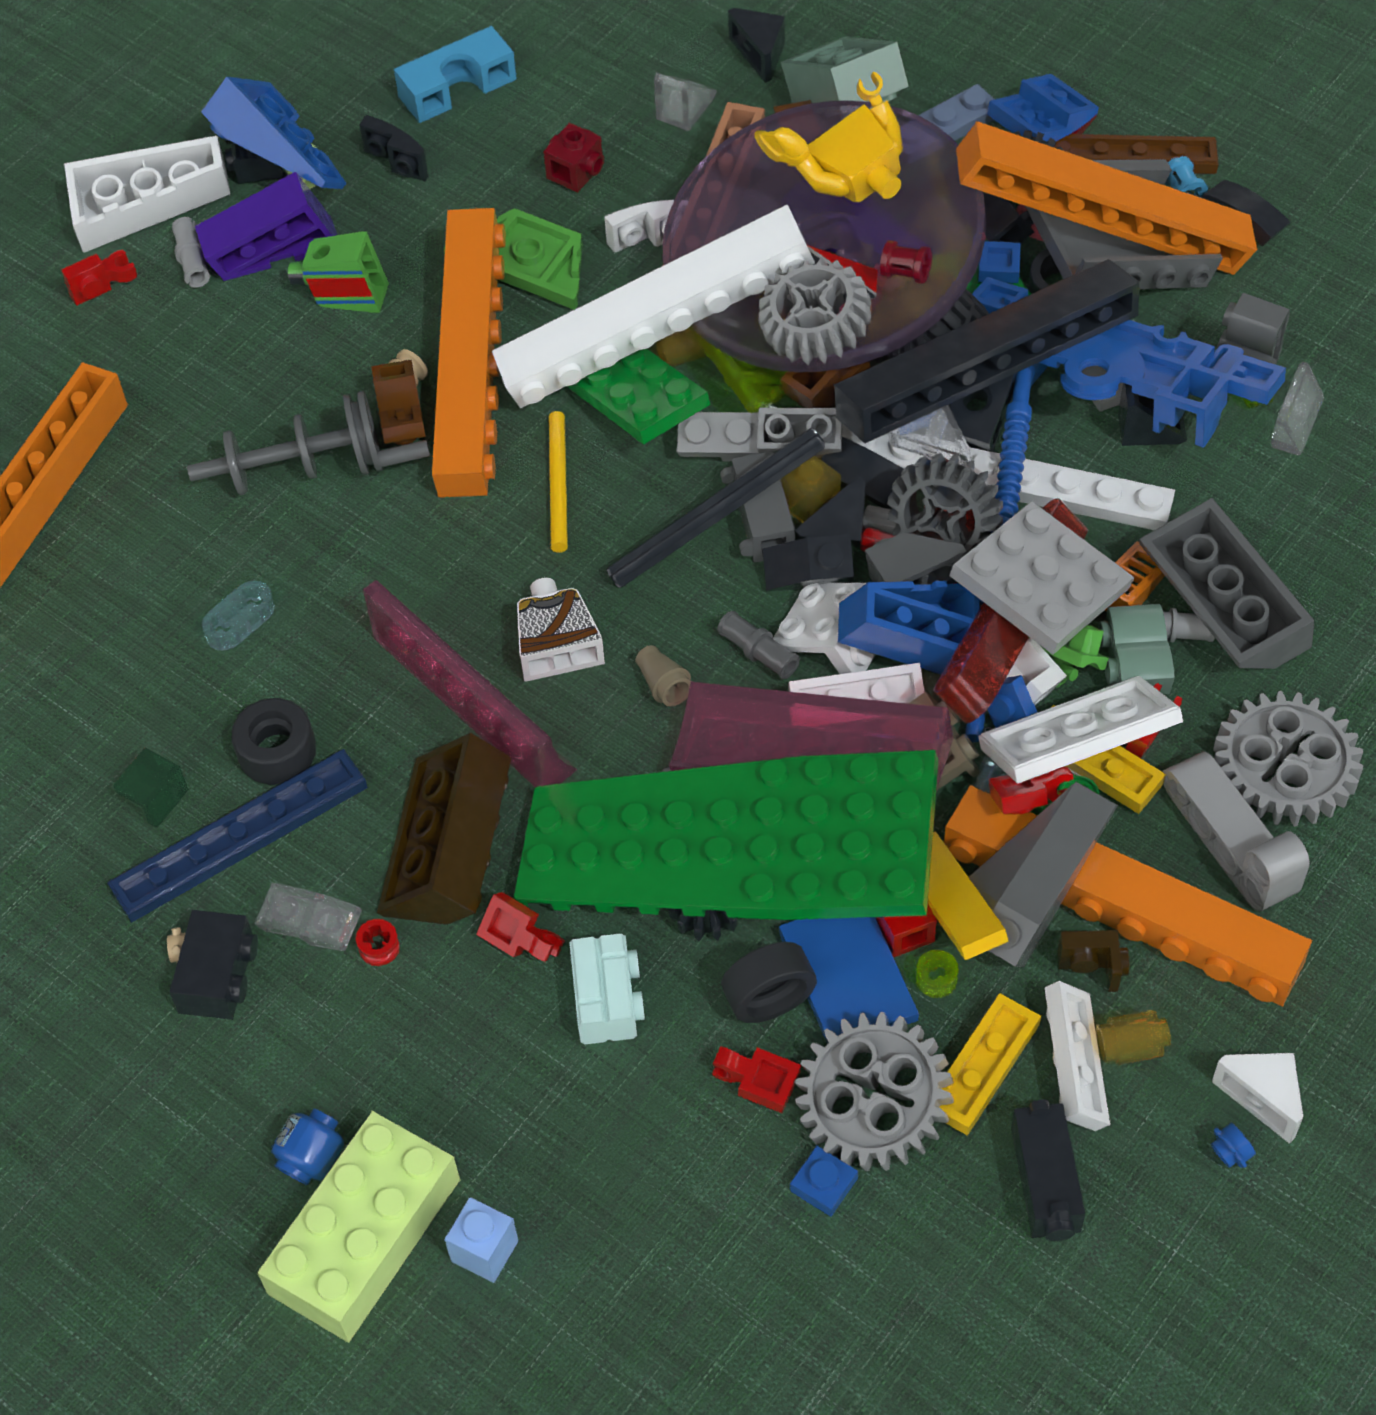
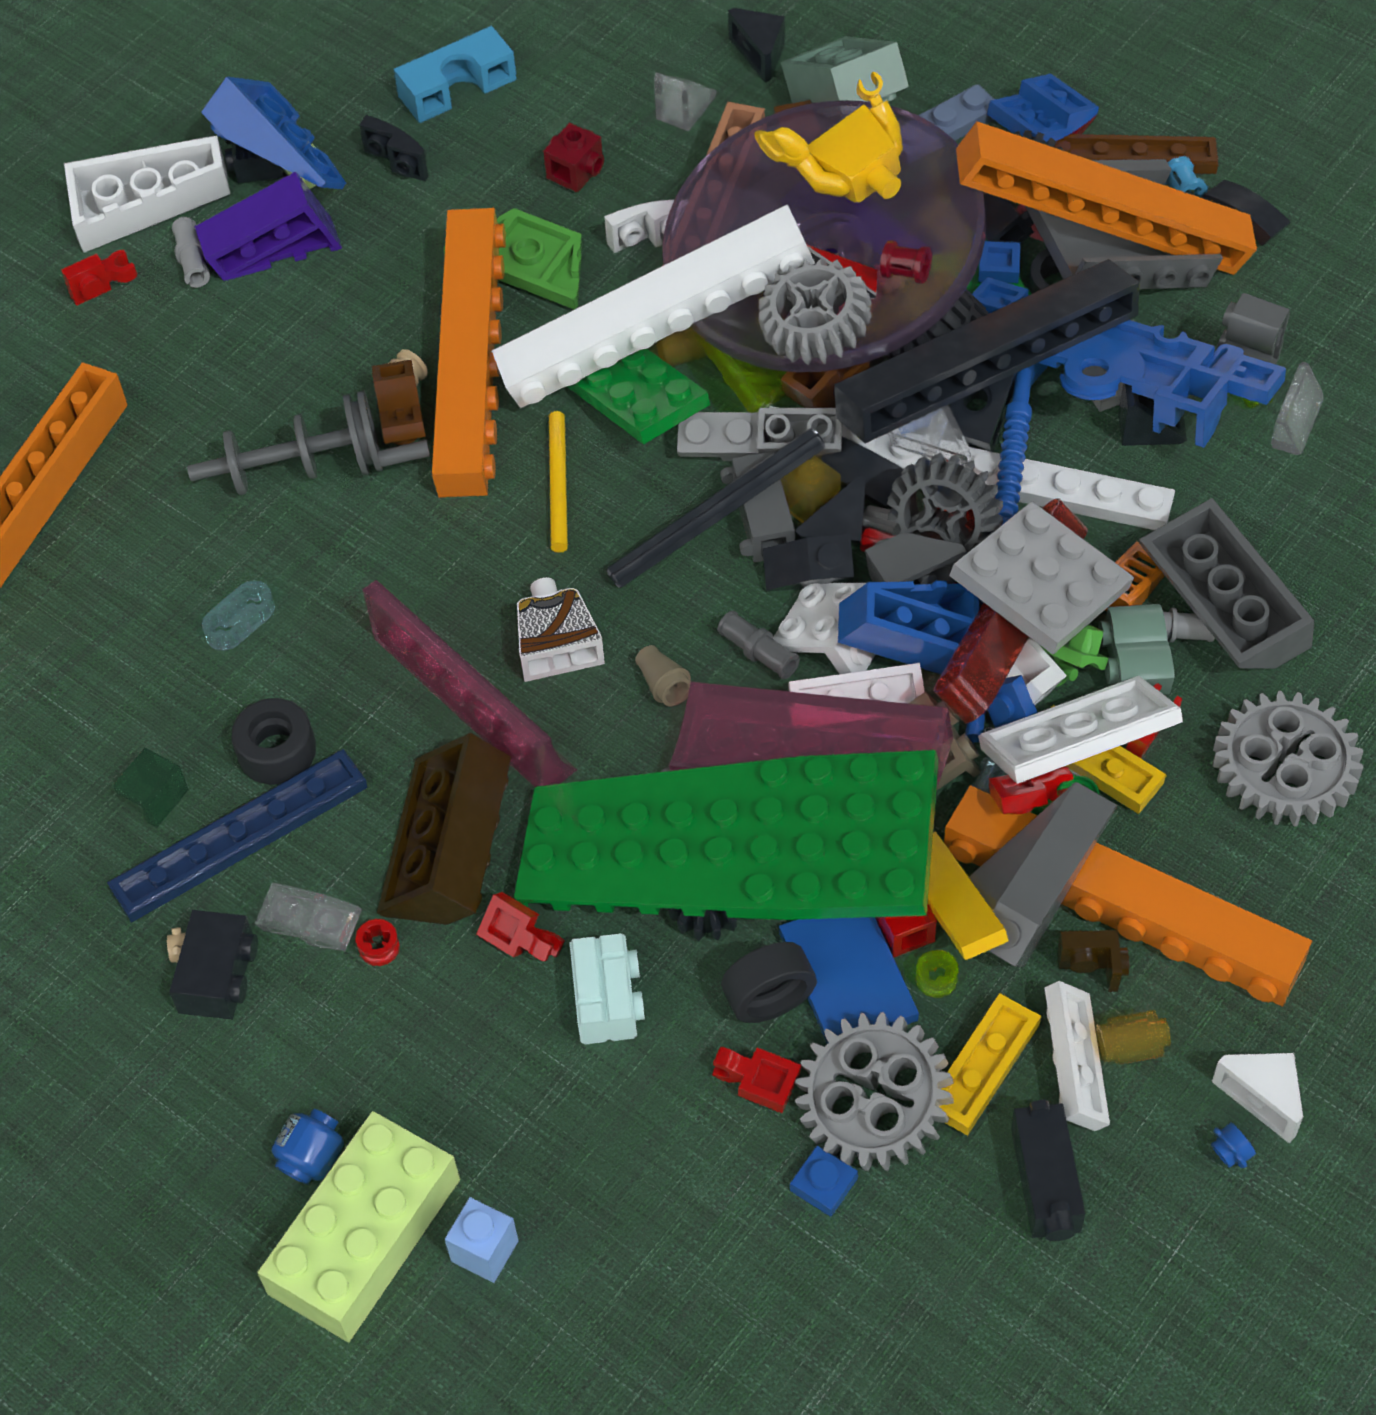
bright green torso [288,231,389,313] -> none
light grey beam [1163,751,1310,912] -> none

